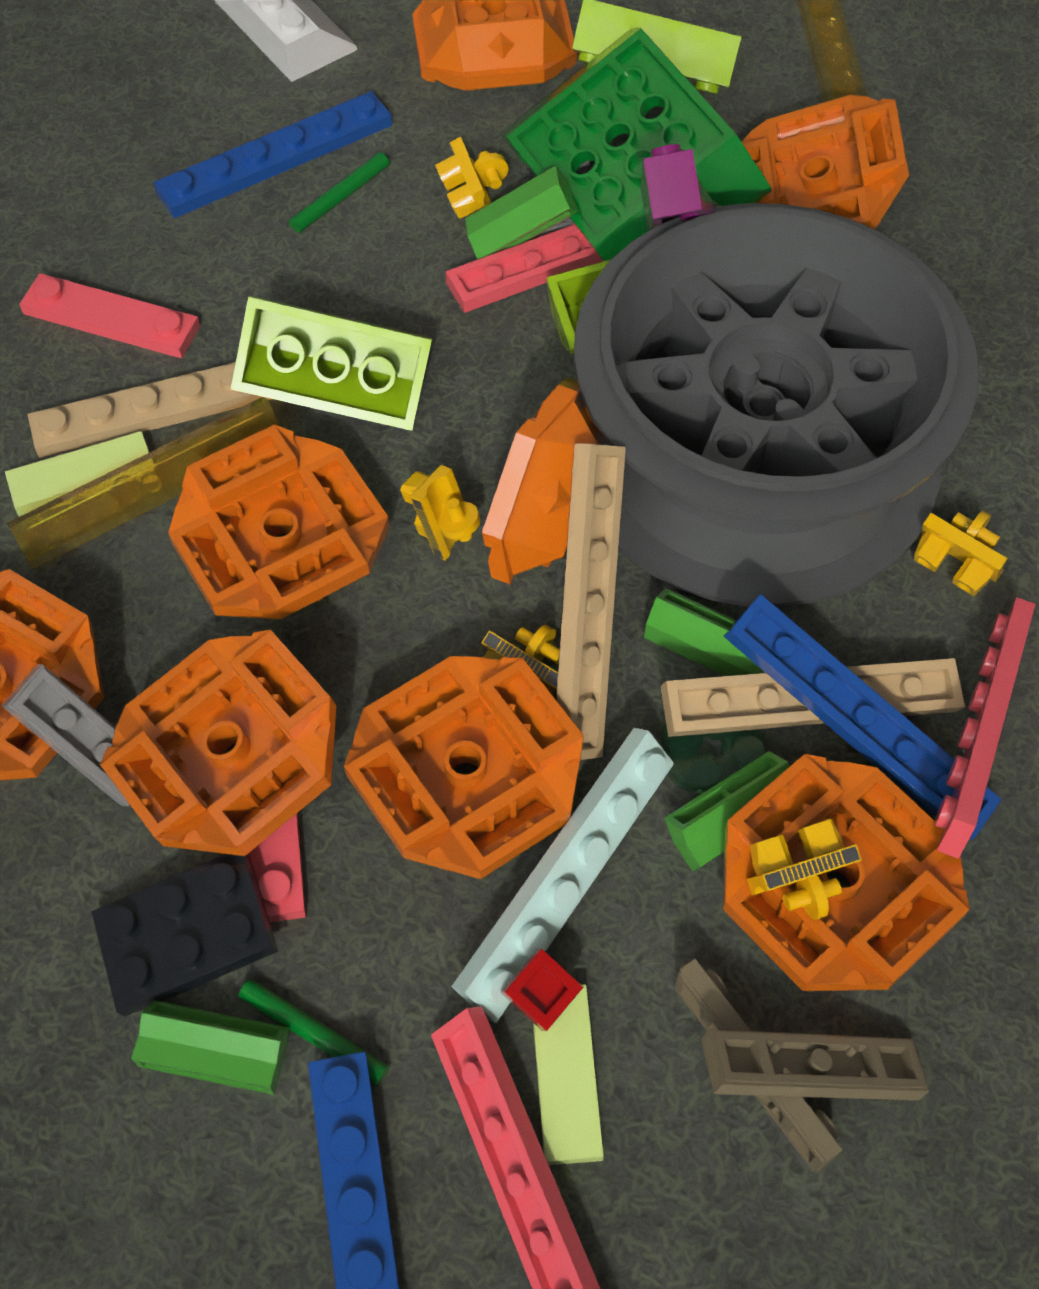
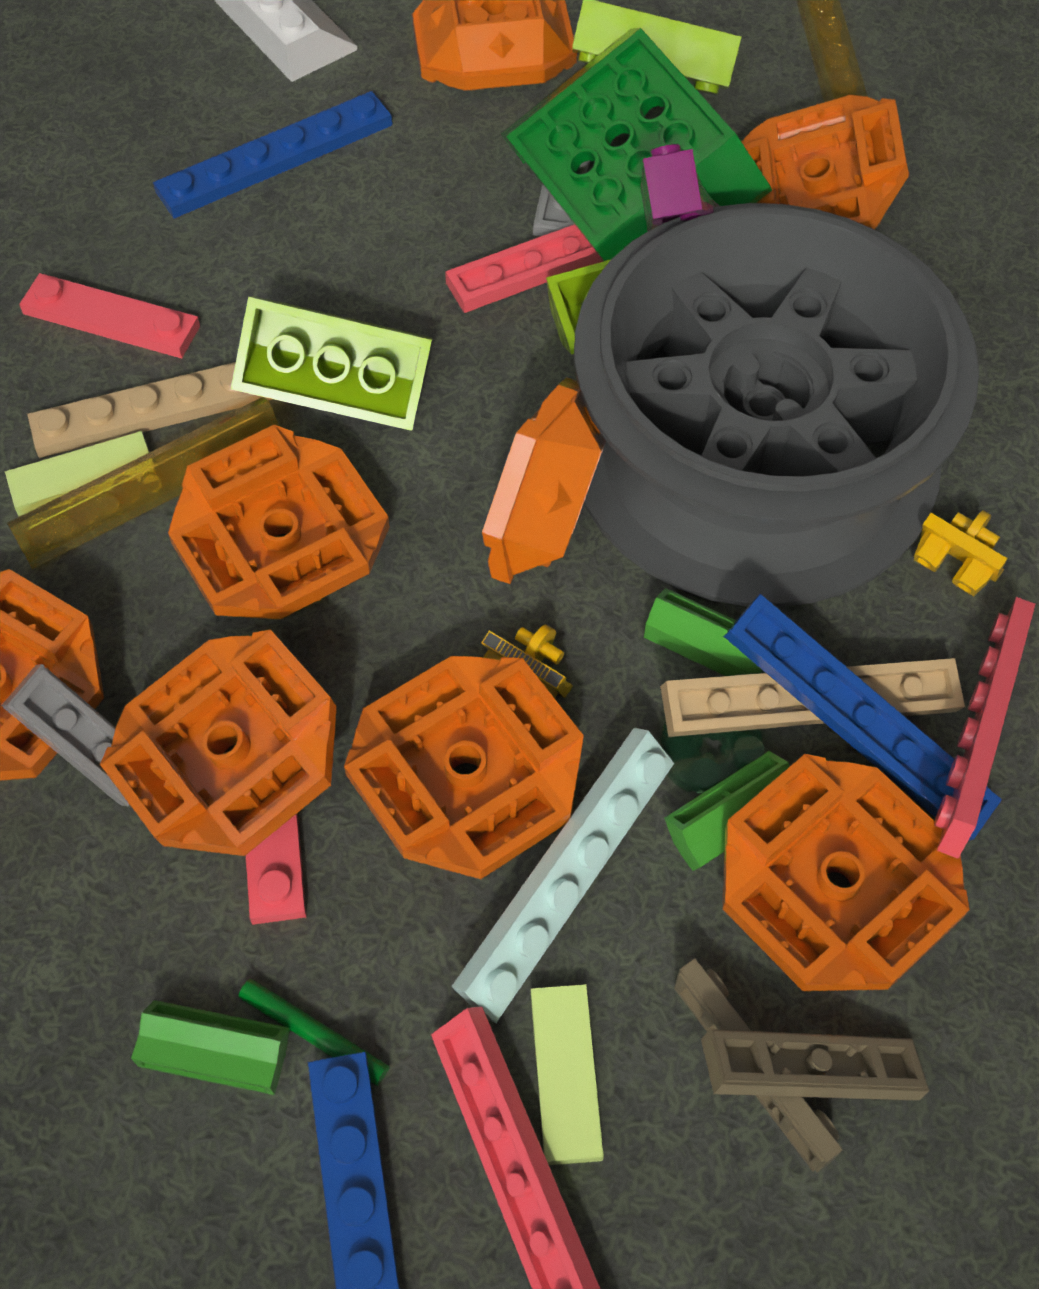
black plate [91,853,279,1016] -> none
green bar [288,152,389,234] -> none
yellow hips [400,465,481,561] -> none
yellow hips [435,137,509,219] -> none
bright green piece [465,165,579,259] -> none
red plate [500,949,584,1031] -> none
tan plate [556,443,626,760] -> none
yellow hips [747,819,862,920] -> none

